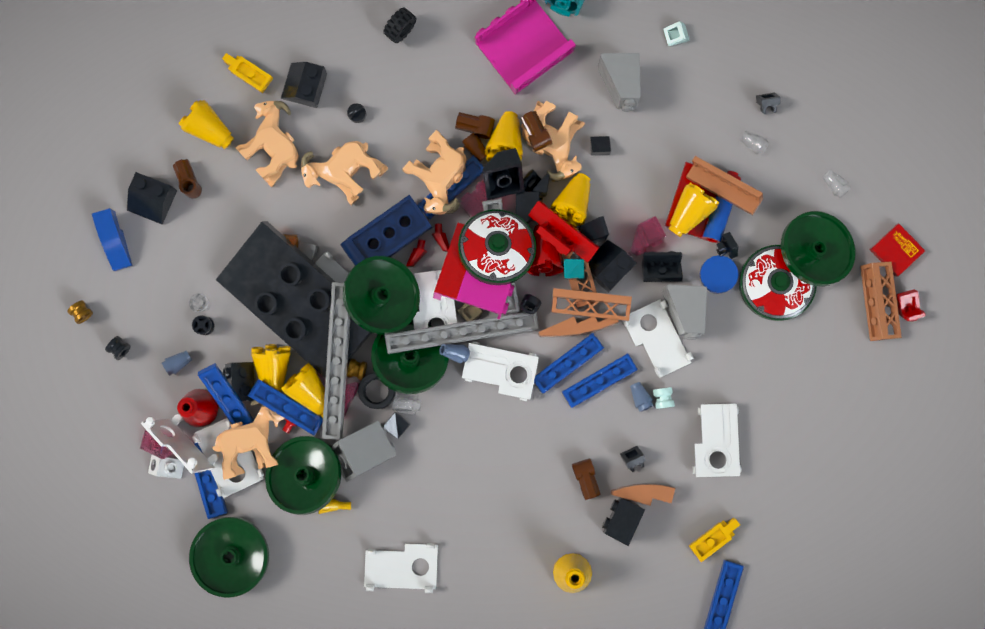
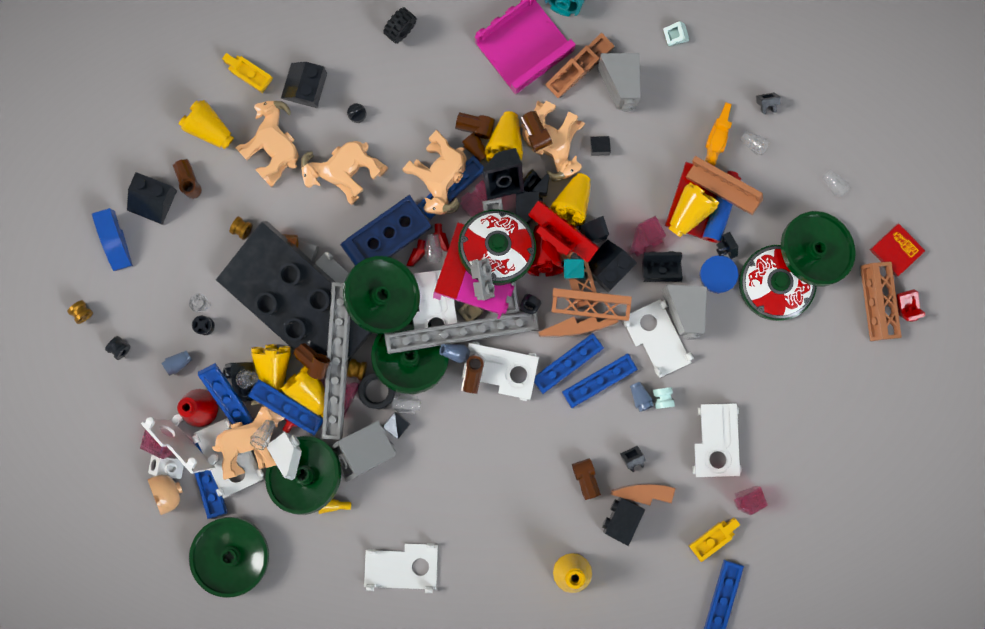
none -> light nougat cylinder [147,475,183,515]
none -> pearl gold wheel [229,216,253,240]
none -> clear cone [236,370,259,389]
none -> clear cone [250,420,275,450]
none -> white slope [266,432,302,480]
none -> reddish brown piece [293,343,331,380]
none -> clear cone [424,234,443,263]
none -> reddish brown piece [461,354,485,394]
none -> light grey hinge [470,258,495,300]
none -> nougat slope [545,32,615,98]
none -> light orange animal [705,102,732,166]
none -> clear pink slope [734,486,768,515]

